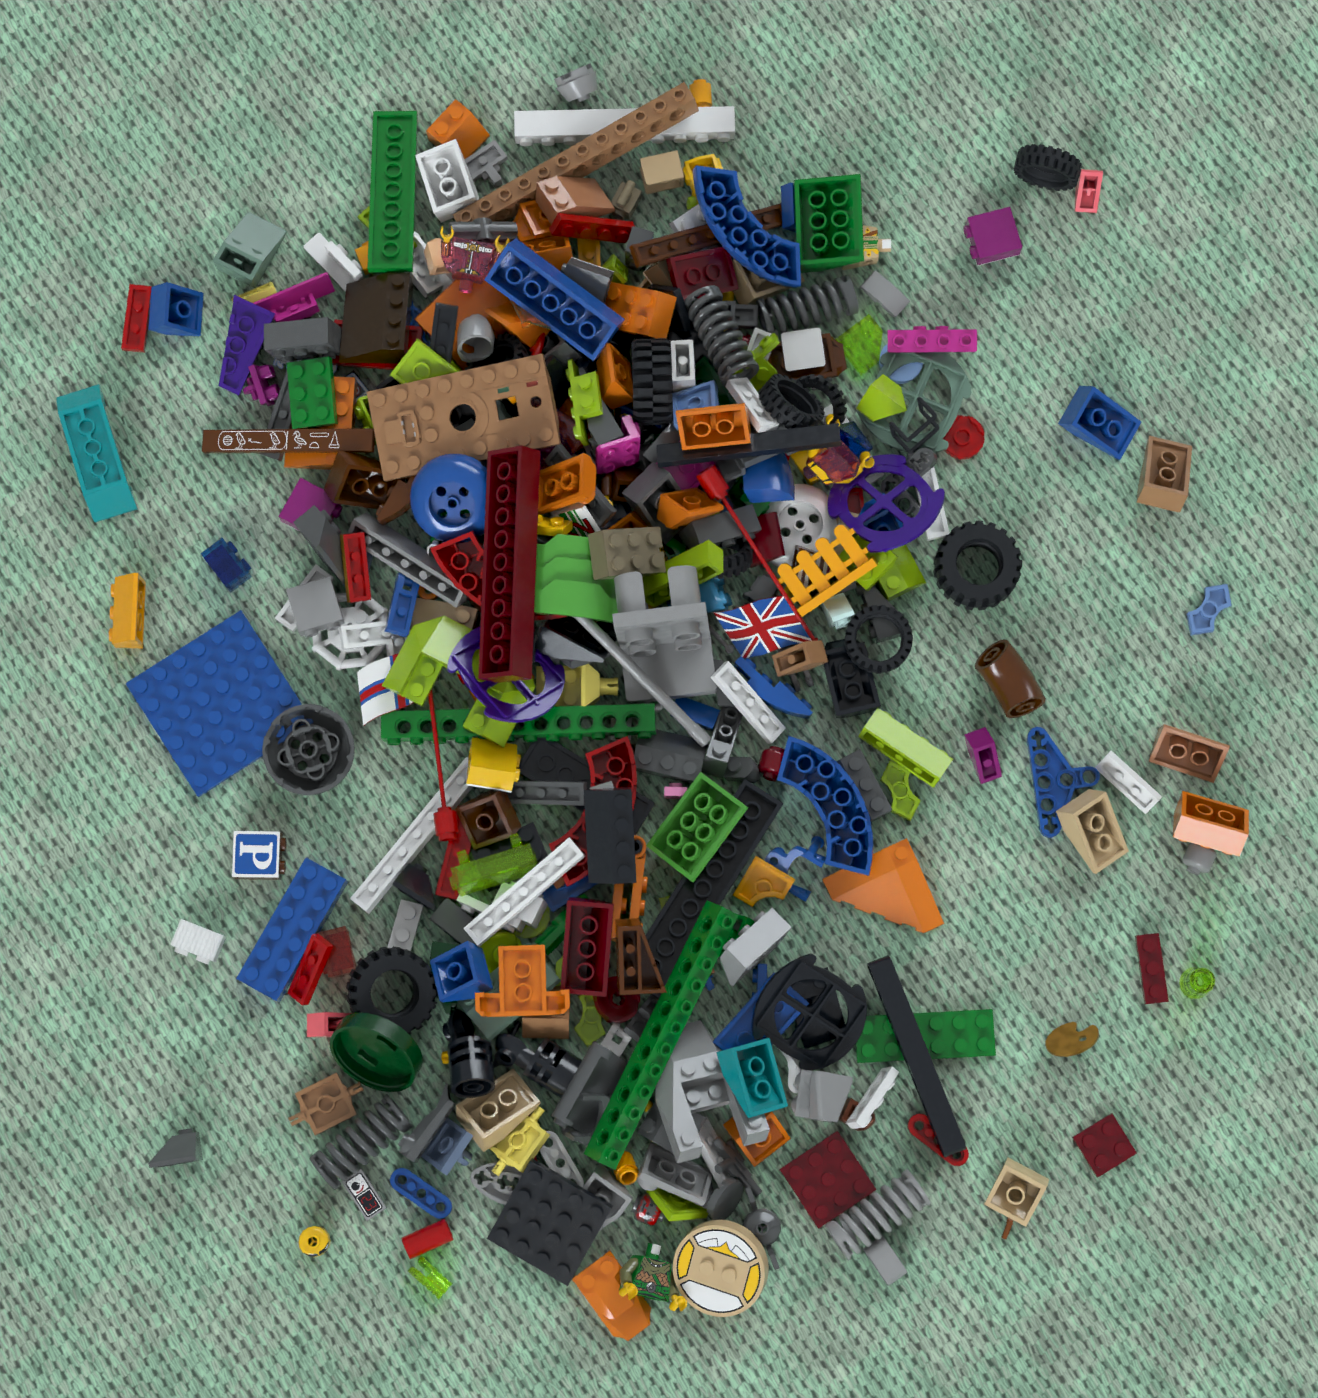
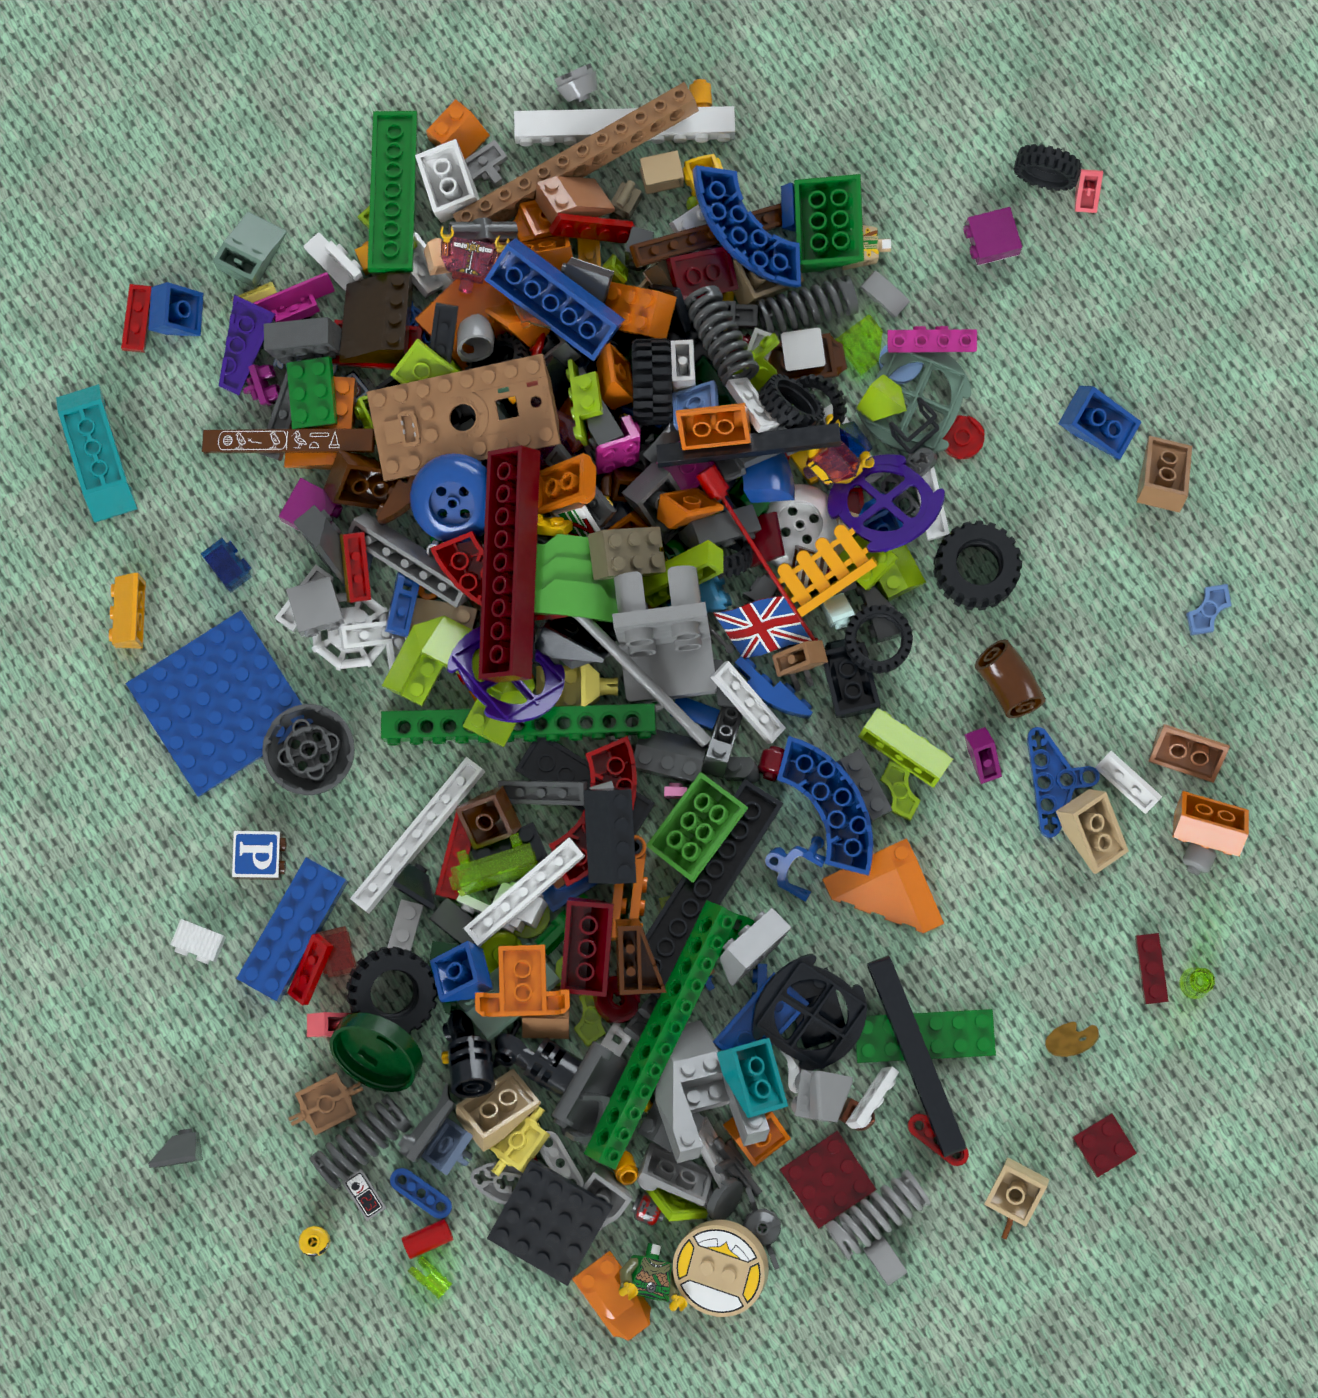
flag [357,653,459,841] -> none
yellow piece [466,737,521,793] -> none
light orange tile [733,856,795,907] -> none

